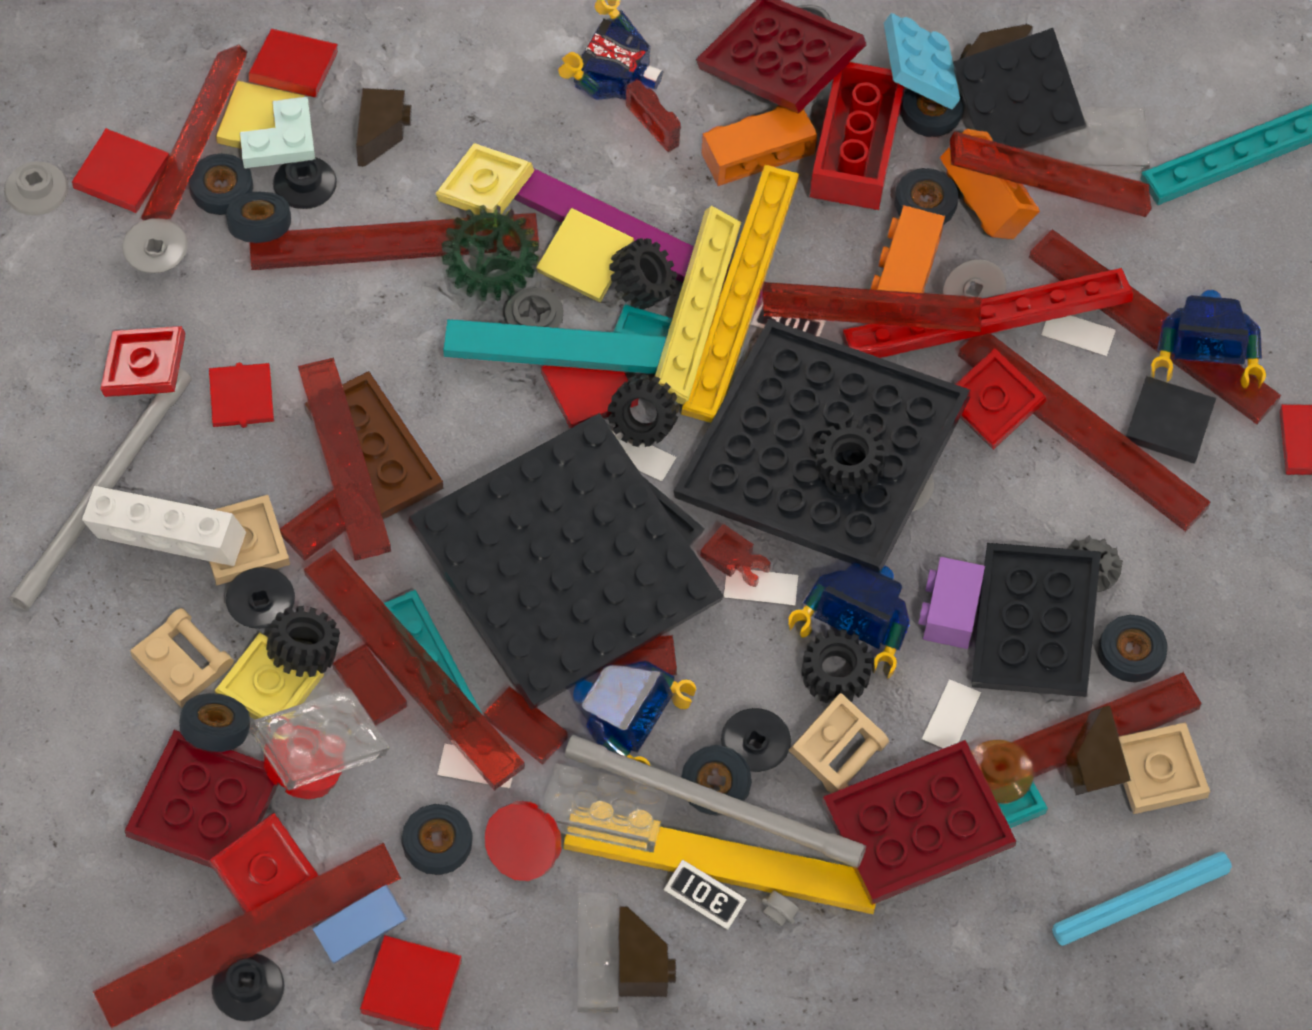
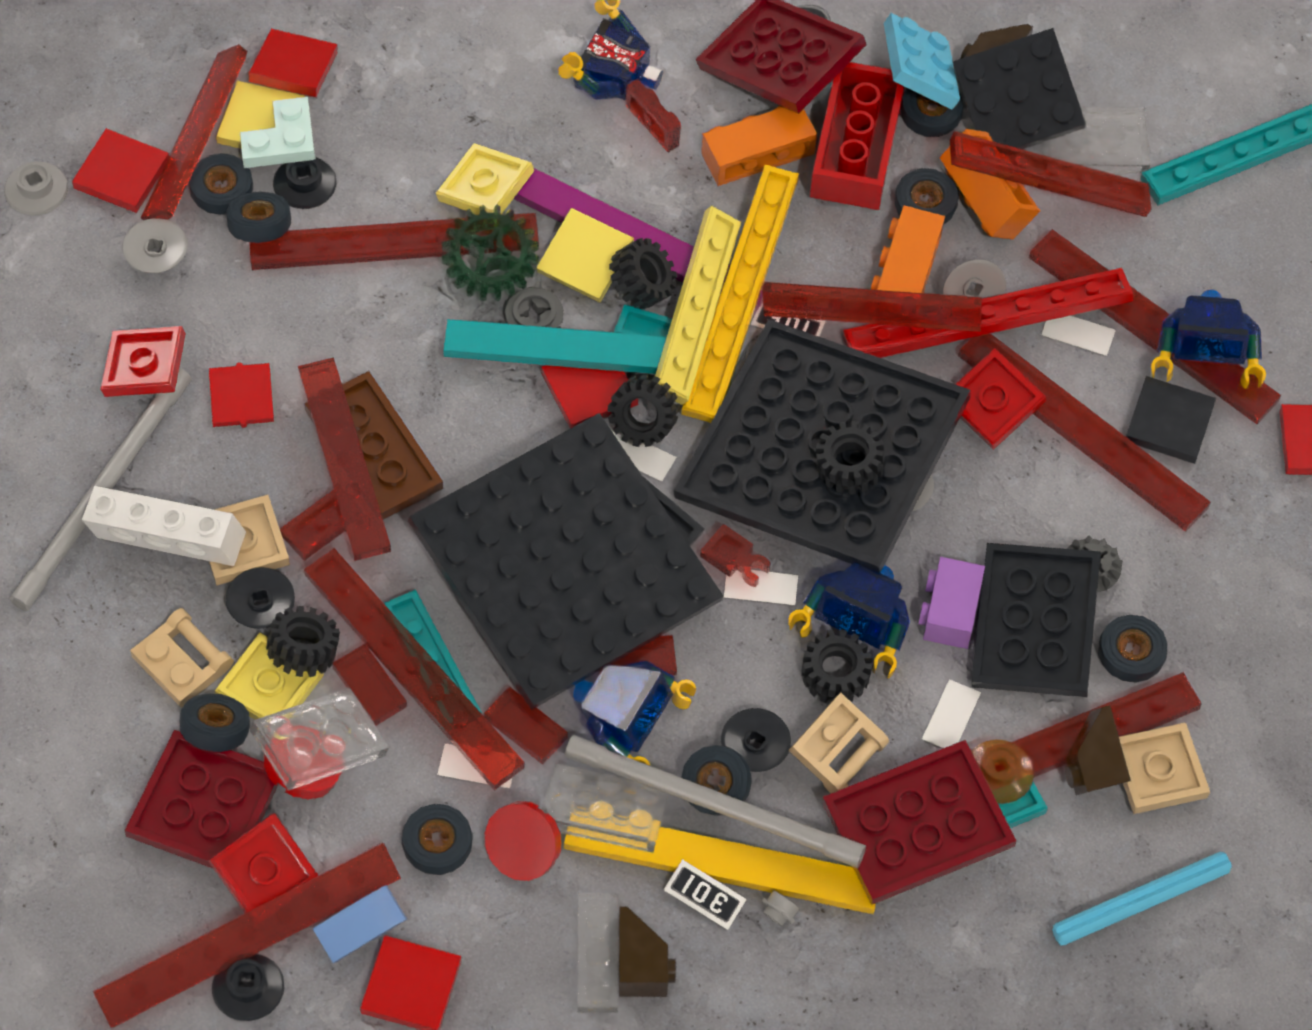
dark brown slope [356,88,412,167] -> none

